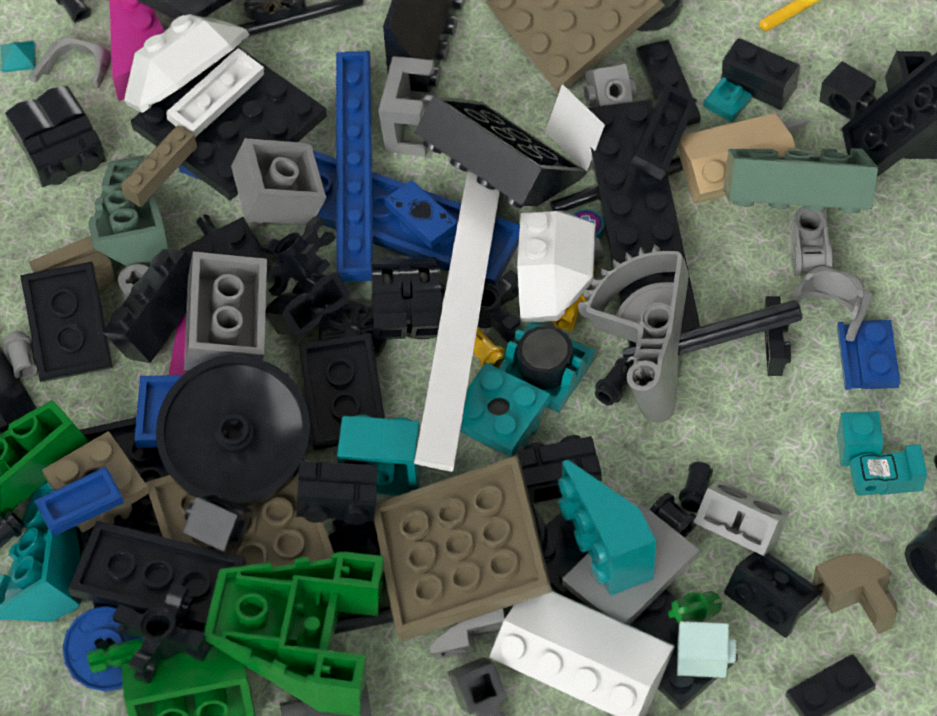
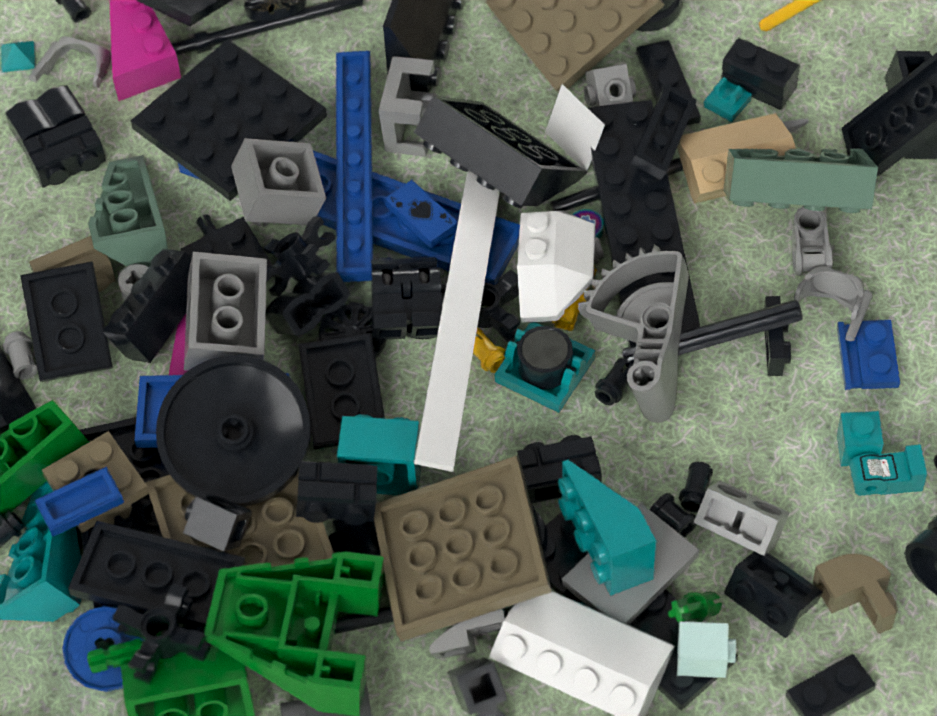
dark tan piece [120,125,197,207] -> none
white wedge [124,14,249,113] -> none
white plate [167,48,264,137] -> none
teal piece [460,362,550,457] -> none
black brick [819,61,876,120] -> none

